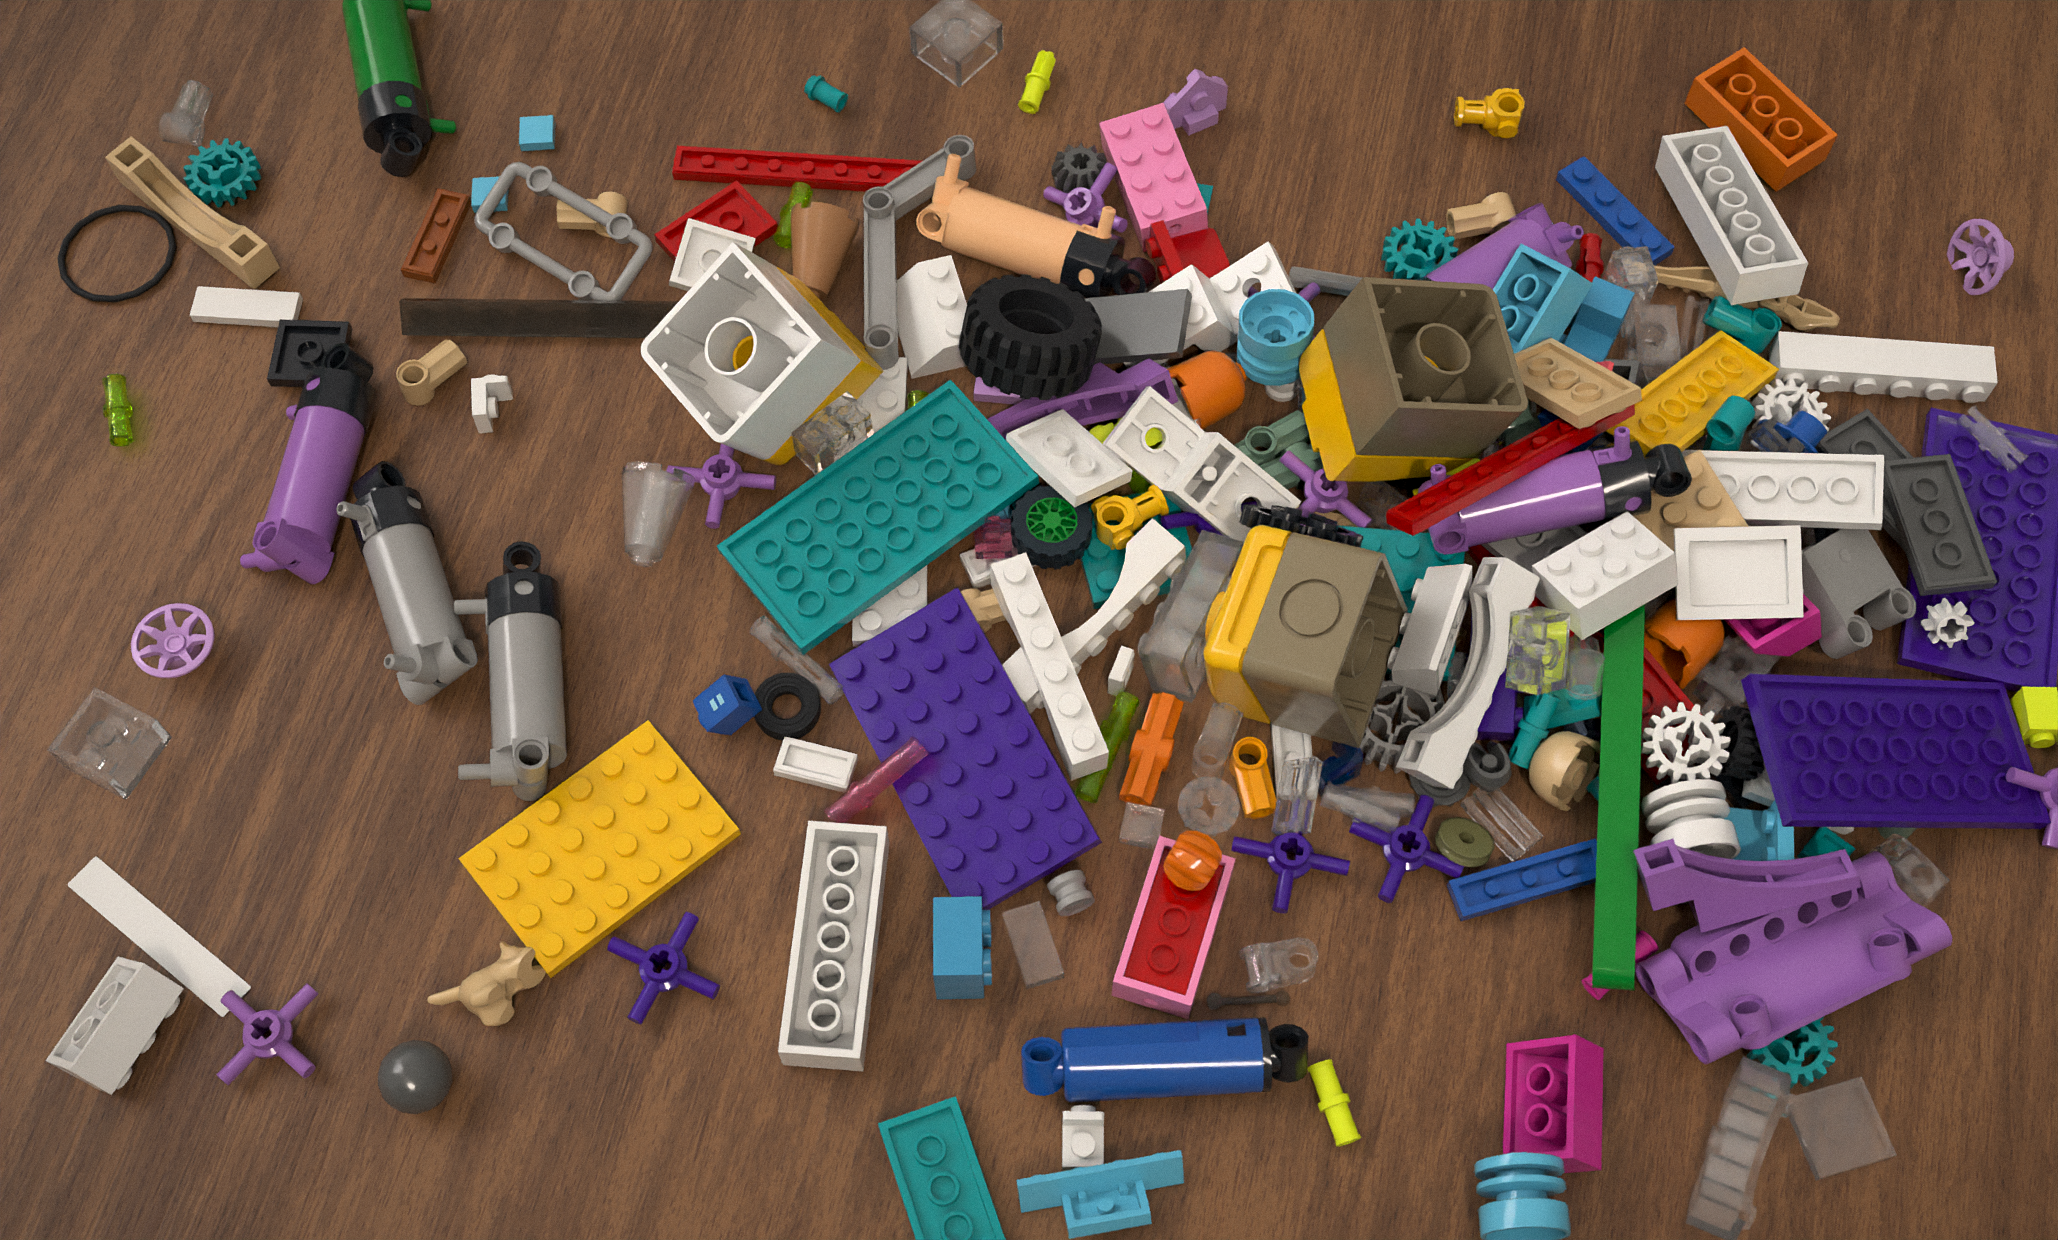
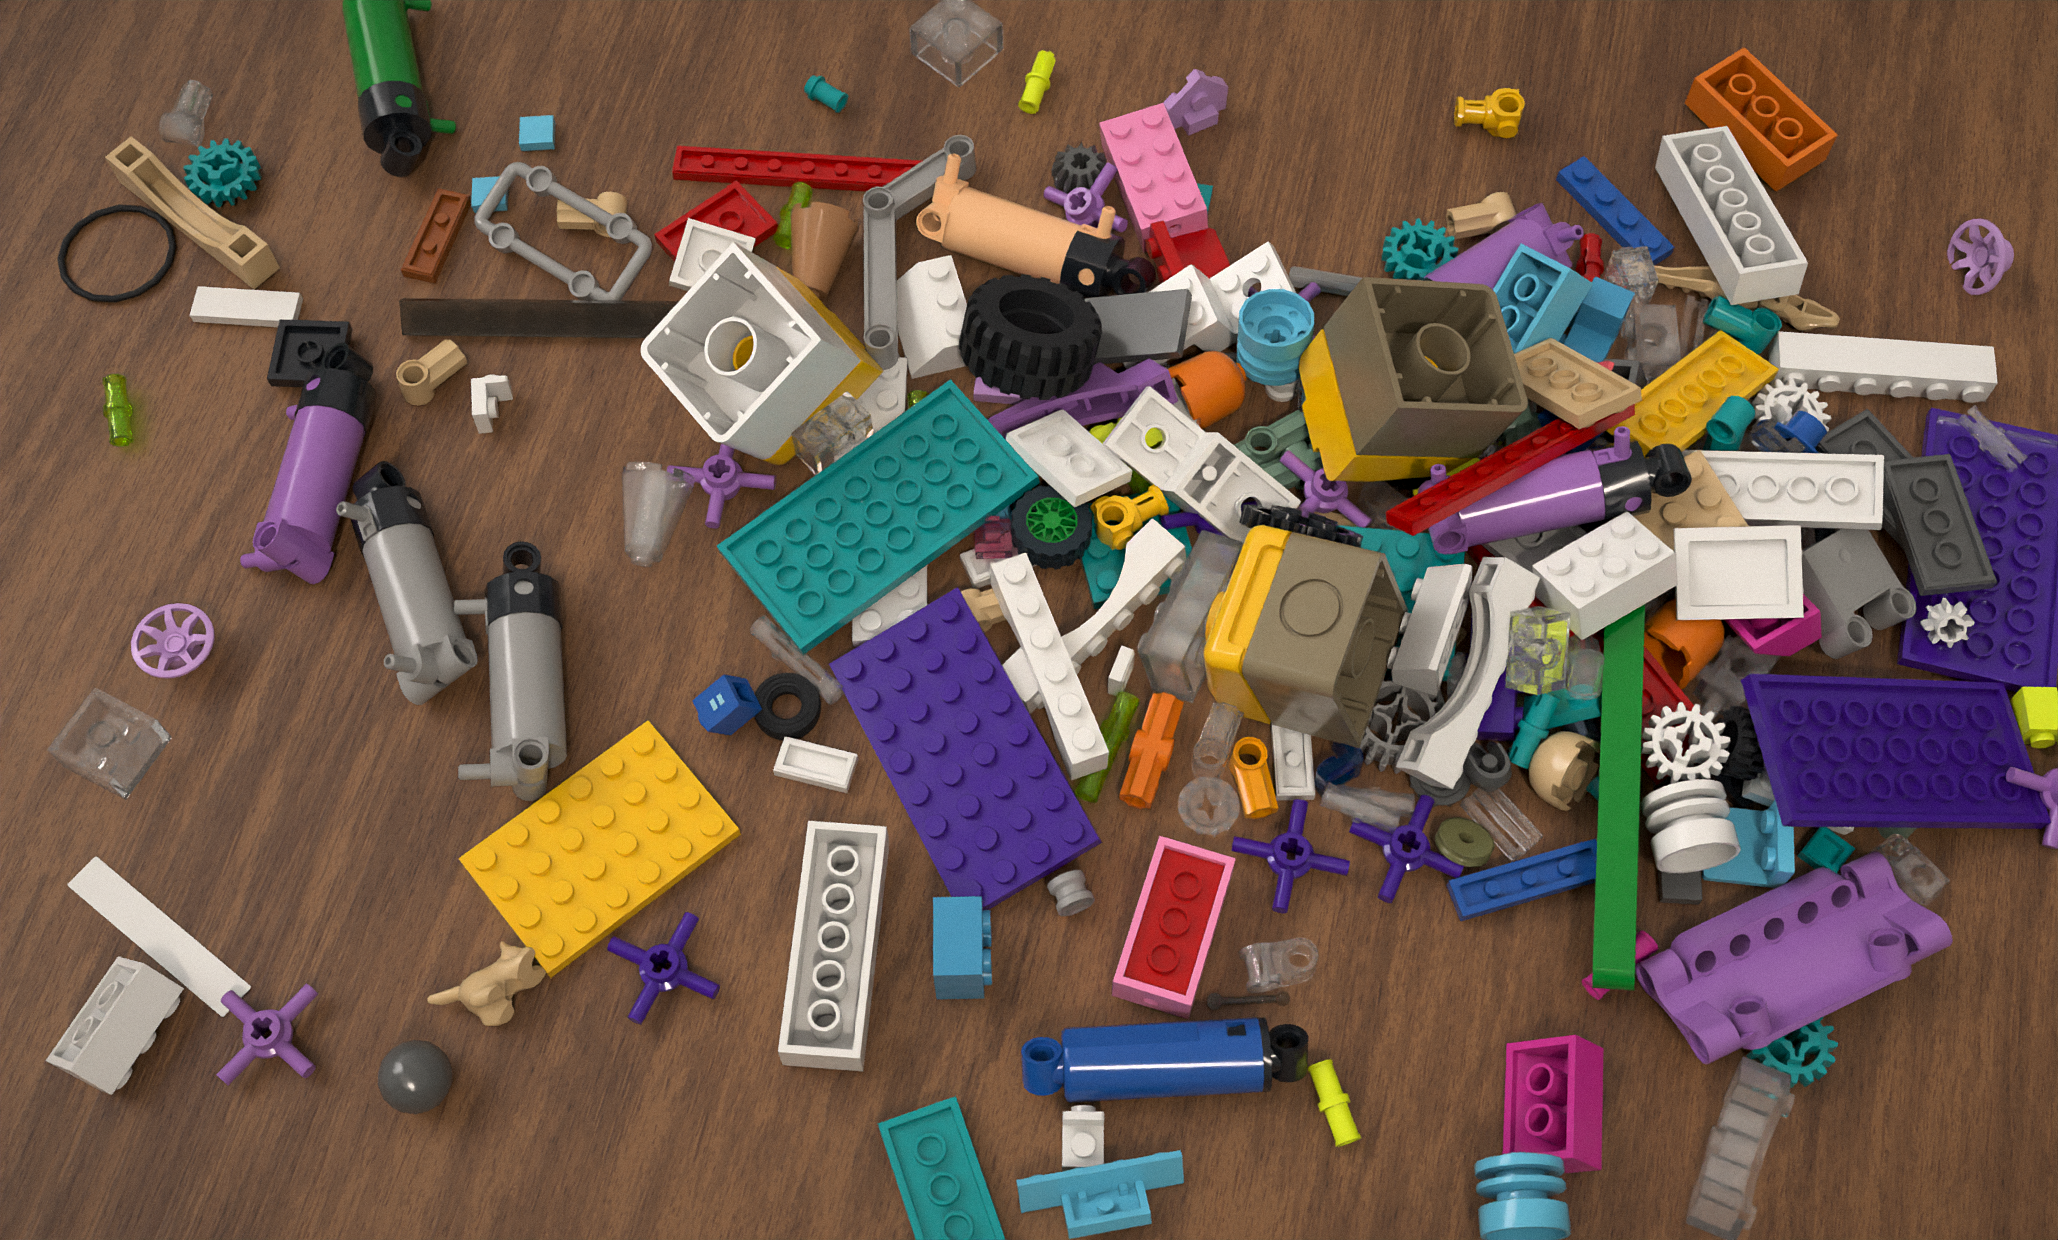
clear pink pin [824,736,929,823] -> none
clear tile [1002,901,1064,990] -> none
clear plate [1119,802,1165,850] -> none
orange piece [1164,830,1222,891] -> none
clear tile [1271,756,1323,836] -> none
medium lavender arch [1633,839,1861,933] -> none
clear tile [1782,1076,1897,1181] -> none

